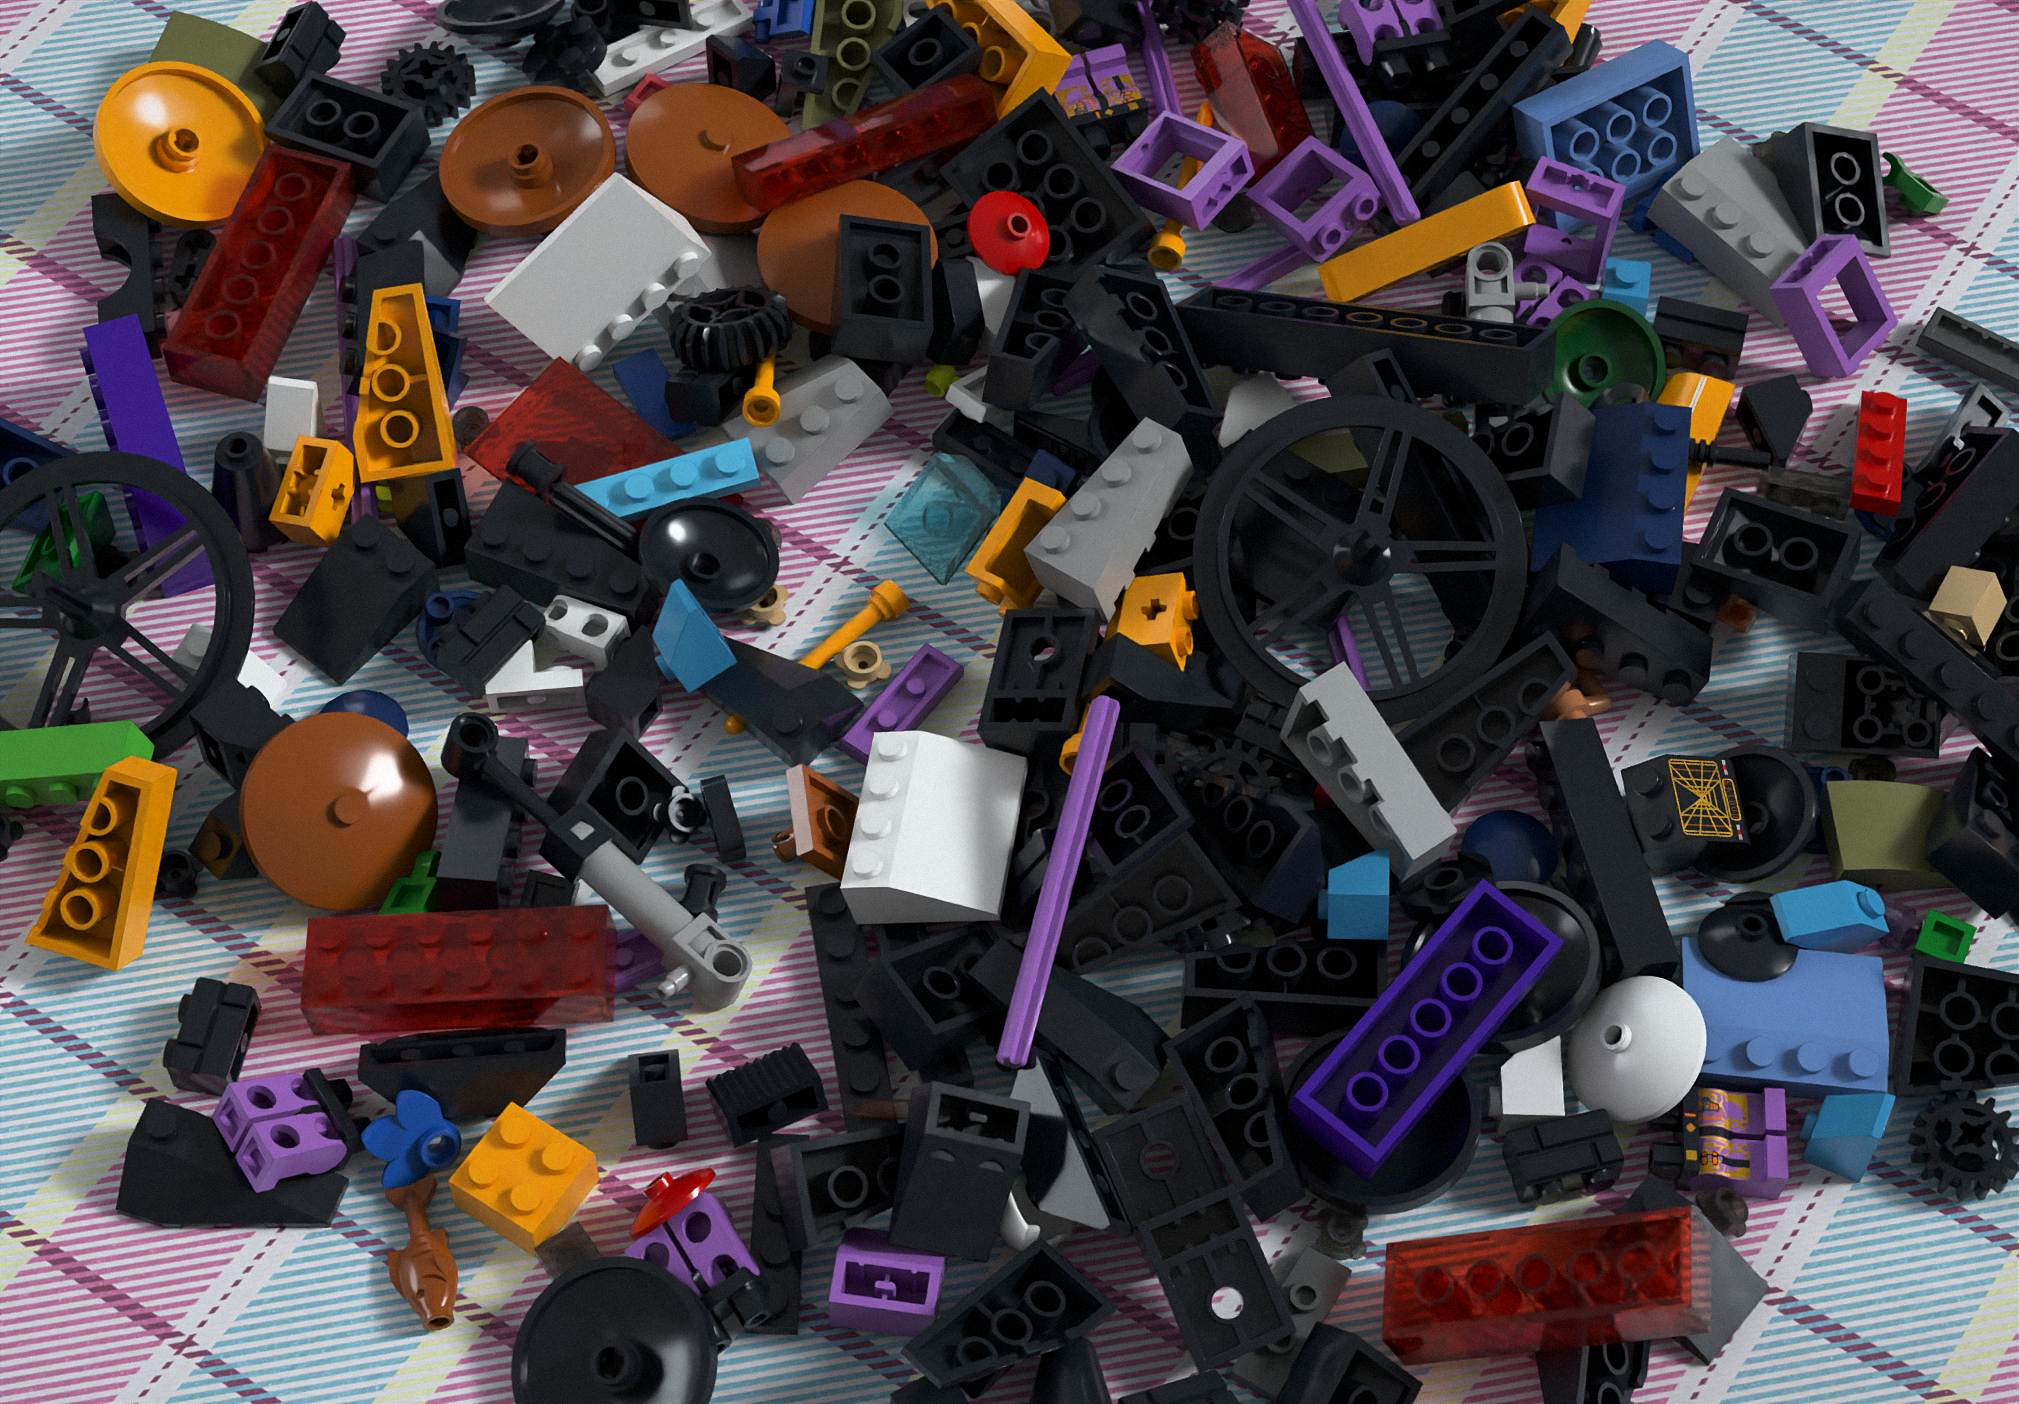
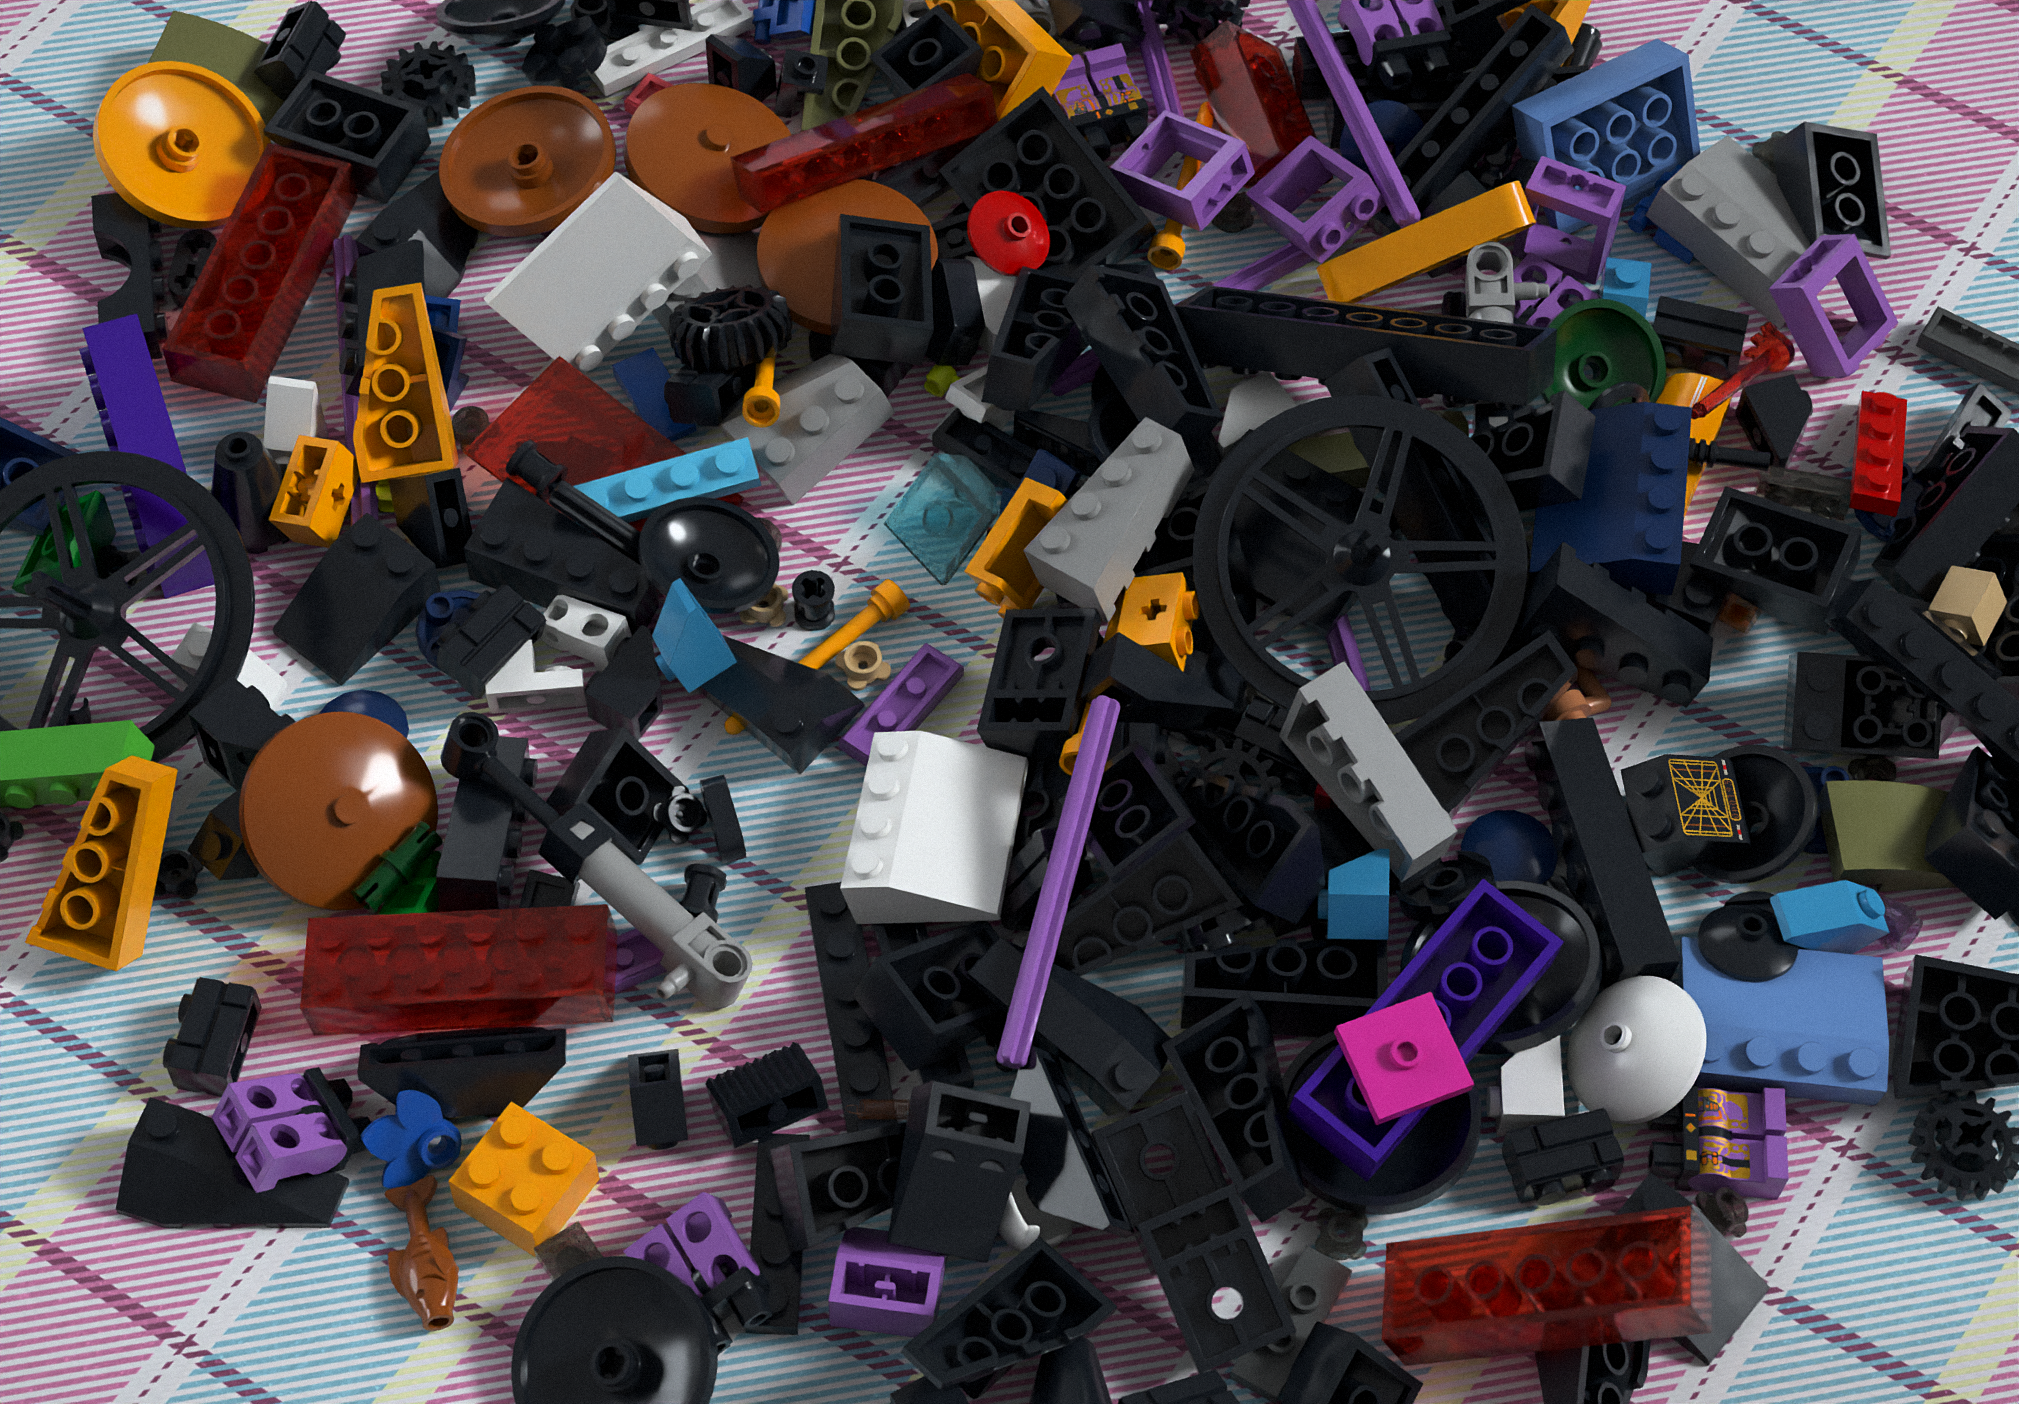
red dish [629,1168,716,1239] -> none
dark orange tile [772,763,859,882] -> none
dark azure slope [1798,1093,1896,1183] -> none
green plate [1882,152,1949,214] -> none
green plate [1910,909,1977,964] -> none
none -> dark green pin [351,821,443,914]
none -> black bush [792,570,835,631]
none -> dark pink plate [1334,992,1474,1125]
none -> clear red piece [1691,321,1795,419]

